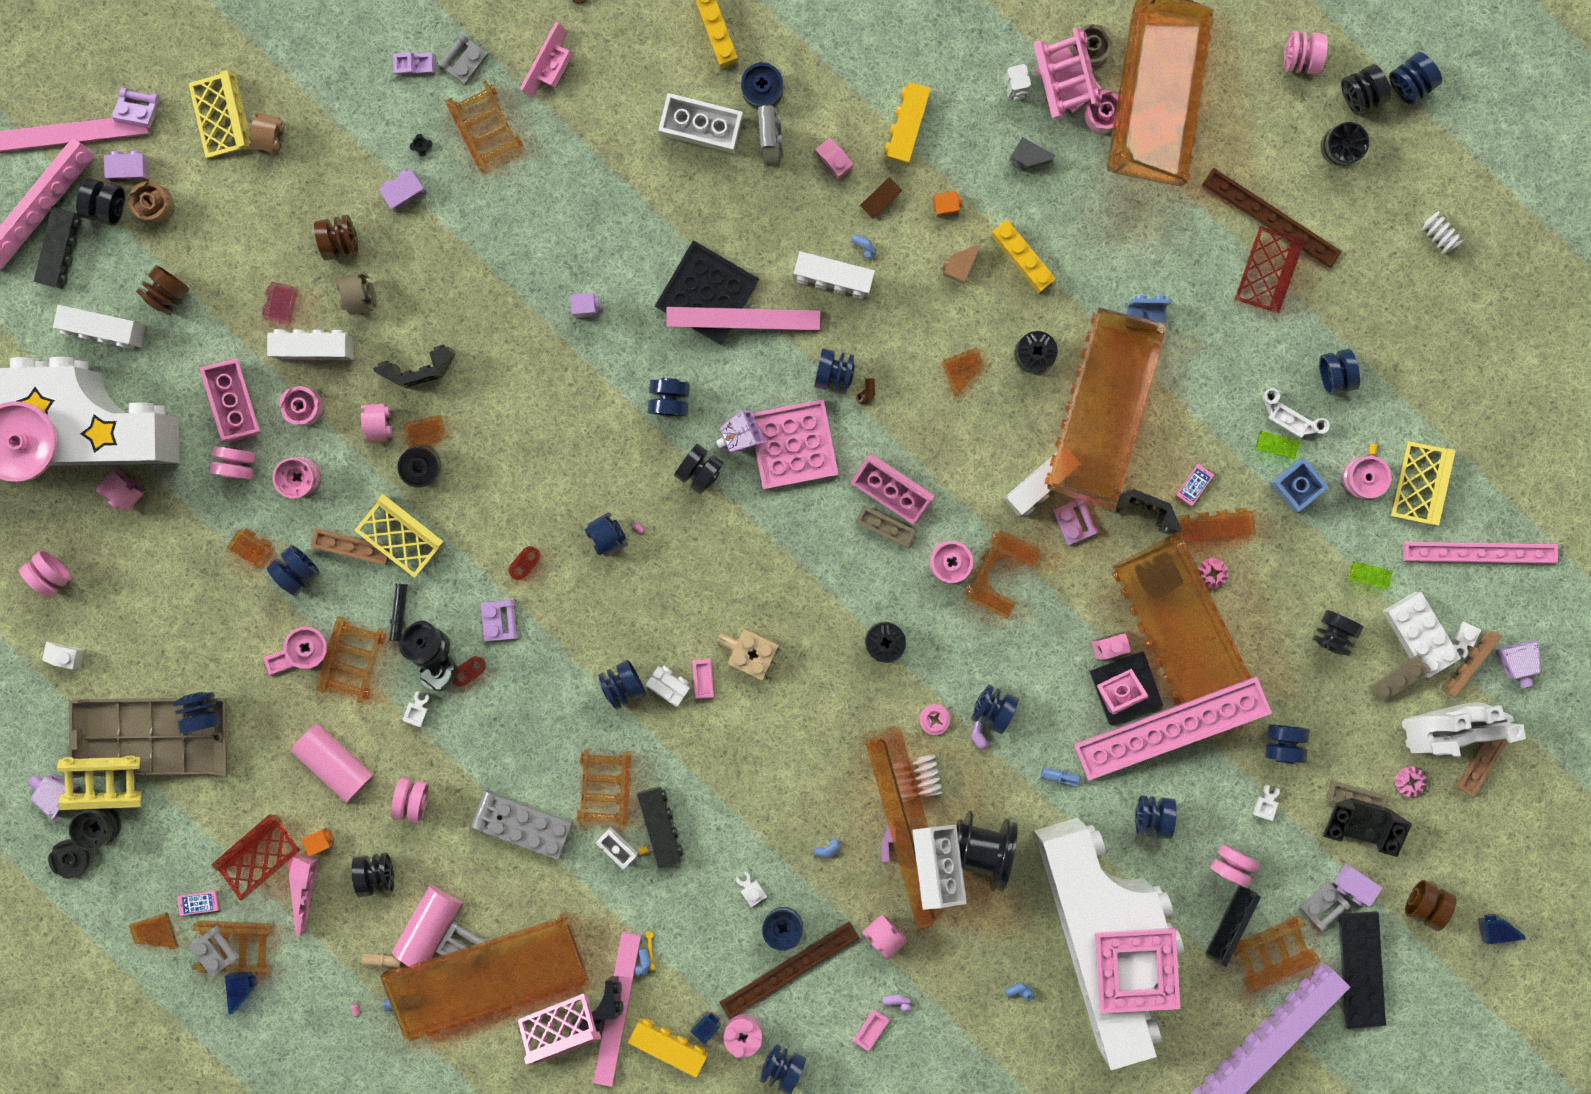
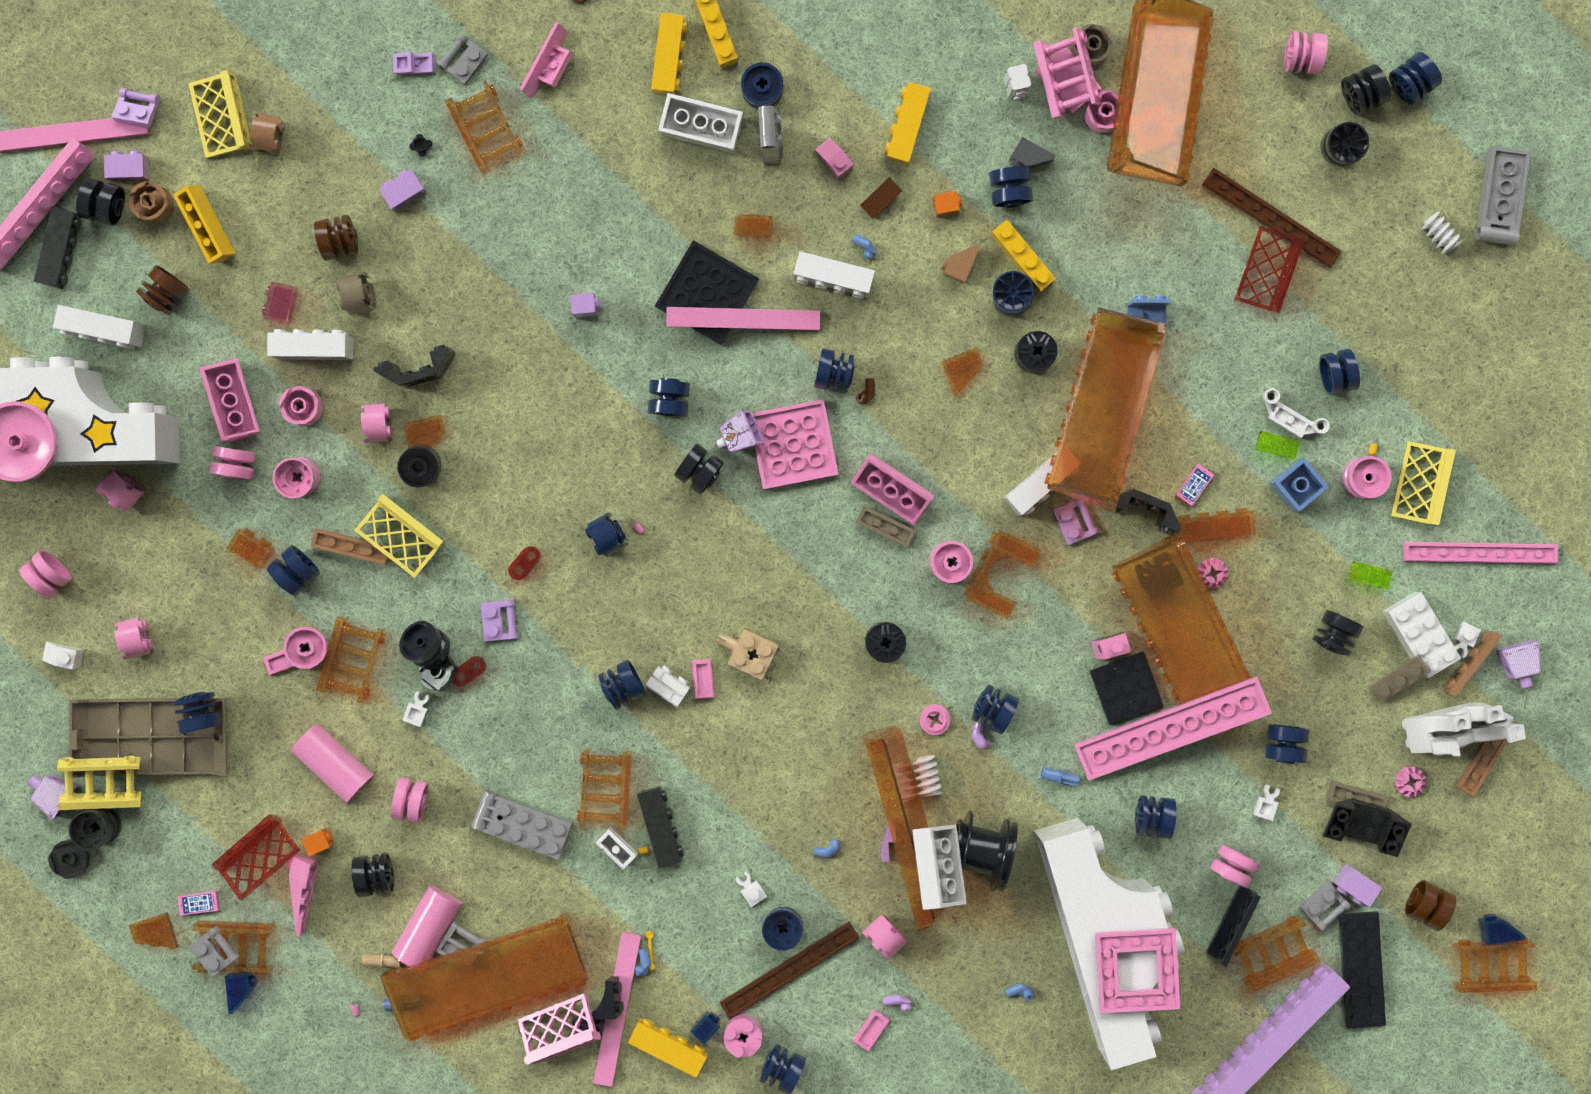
black pin [389,583,408,642] -> none
bright pink slope [1097,669,1149,714] -> none
none -> bright pink brick [114,617,154,660]
none -> yellow brick [173,185,236,264]
none -> yellow brick [651,12,688,95]
none -> clear orange slope [734,214,773,239]
none -> dark blue wheel [989,166,1033,208]
none -> dark blue wheel [992,271,1034,317]
none -> clear orange fence [1452,937,1537,993]
none -> light grey hinge [1476,146,1531,246]

